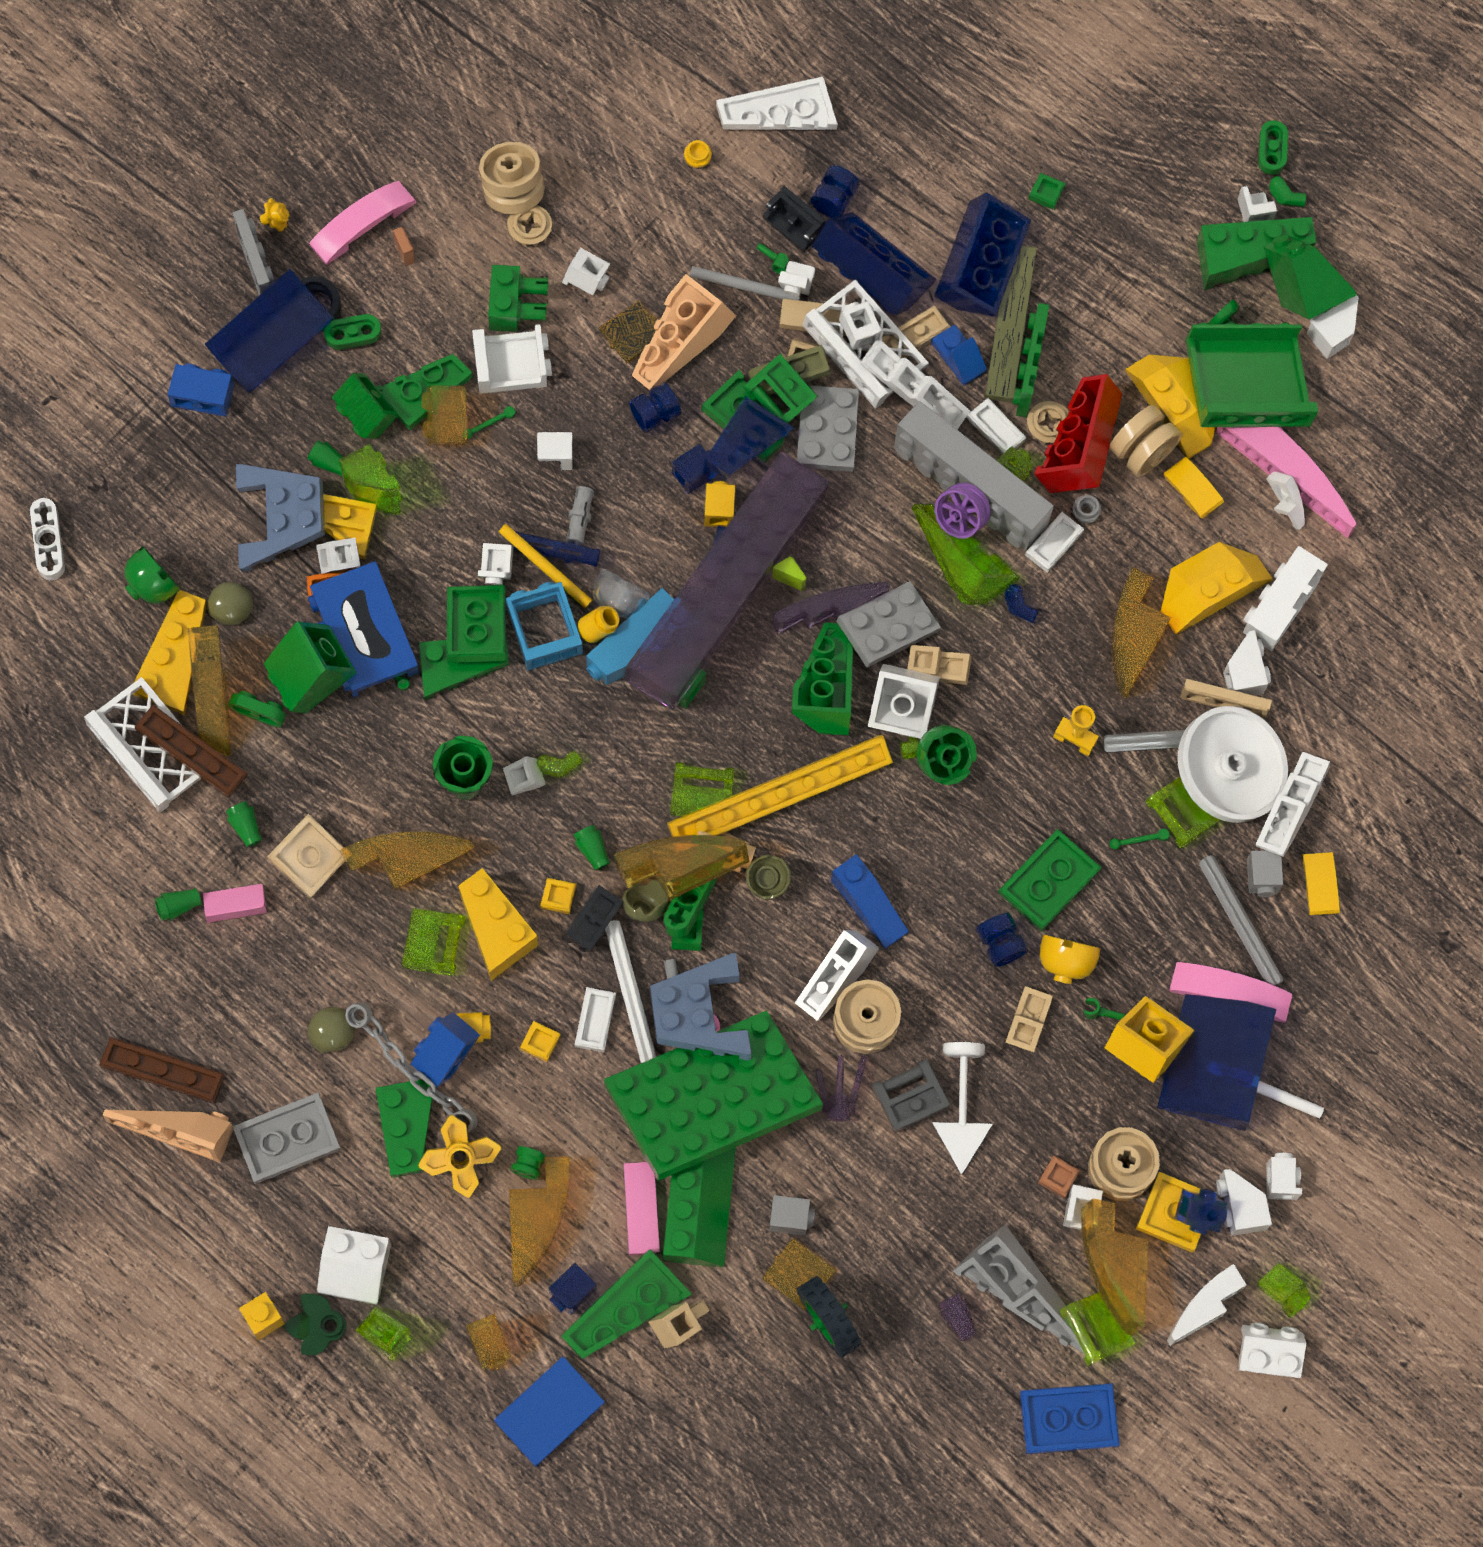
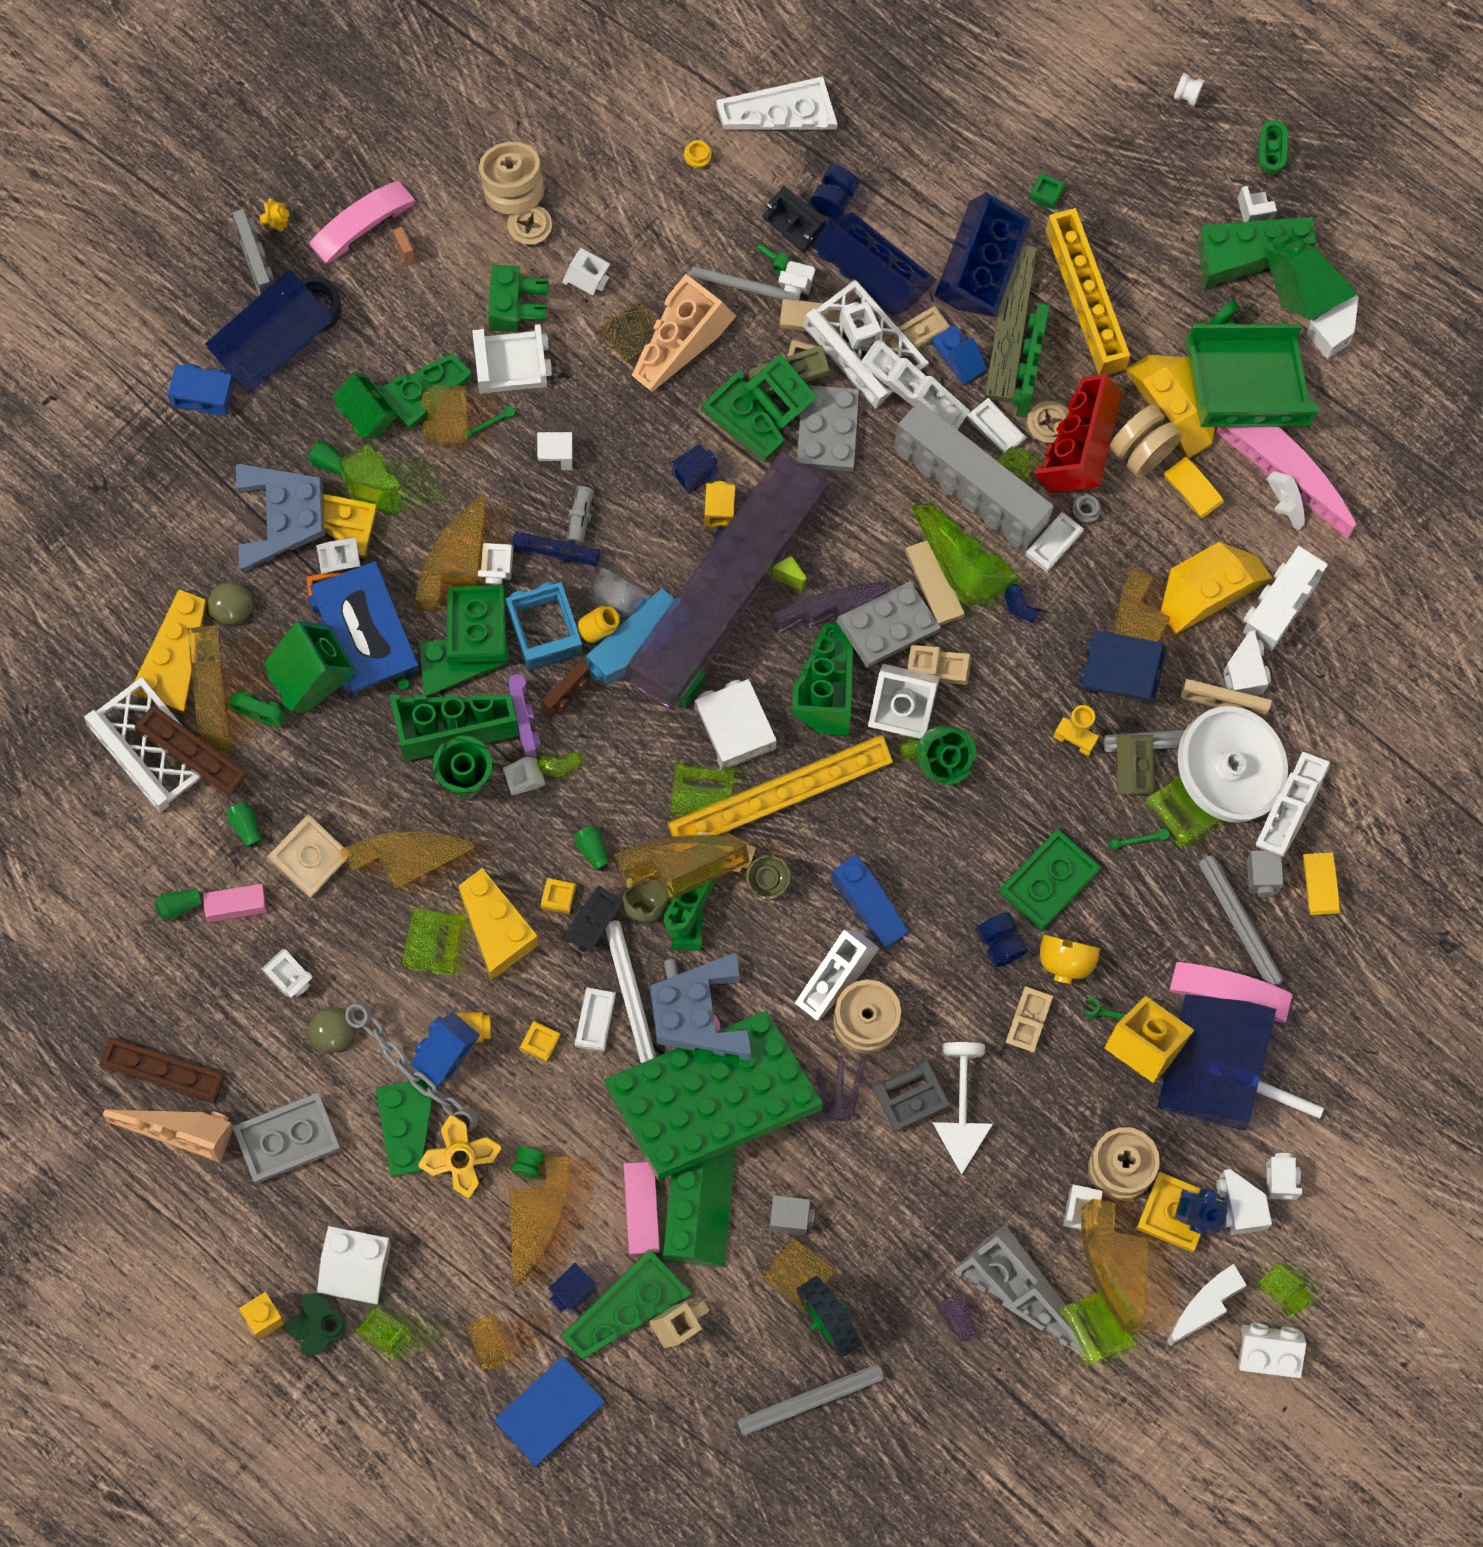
white beam [30,498,65,581] -> none
green cylinder [124,546,181,604] -> none
green plate [324,314,381,350] -> none
yellow bar [499,524,593,609] -> none
clear blue wheel [629,382,681,433] -> none
clear blue wing [702,397,794,479] -> none
medium lavender wheel [934,483,991,538] -> none
blue tile [1019,1383,1120,1454] -> none
nougat tile [1038,1156,1080,1198] -> none
green arm [1269,176,1306,207] -> none
none -> white bracket [261,949,313,997]
none -> green wedge [389,695,519,762]
none -> clear yellow slope [415,496,487,612]
none -> medium lavender plate [508,674,541,759]
none -> reddish brown plate [542,660,590,718]
none -> white panel [694,679,777,771]
none -> light grey axle [738,1364,884,1436]
none -> tan tile [905,539,965,626]
none -> yellow brick [1046,208,1130,375]
none -> dark blue panel [1079,630,1167,706]
none -> olive slope [1117,735,1154,794]
none -> white wheel [1174,73,1204,106]

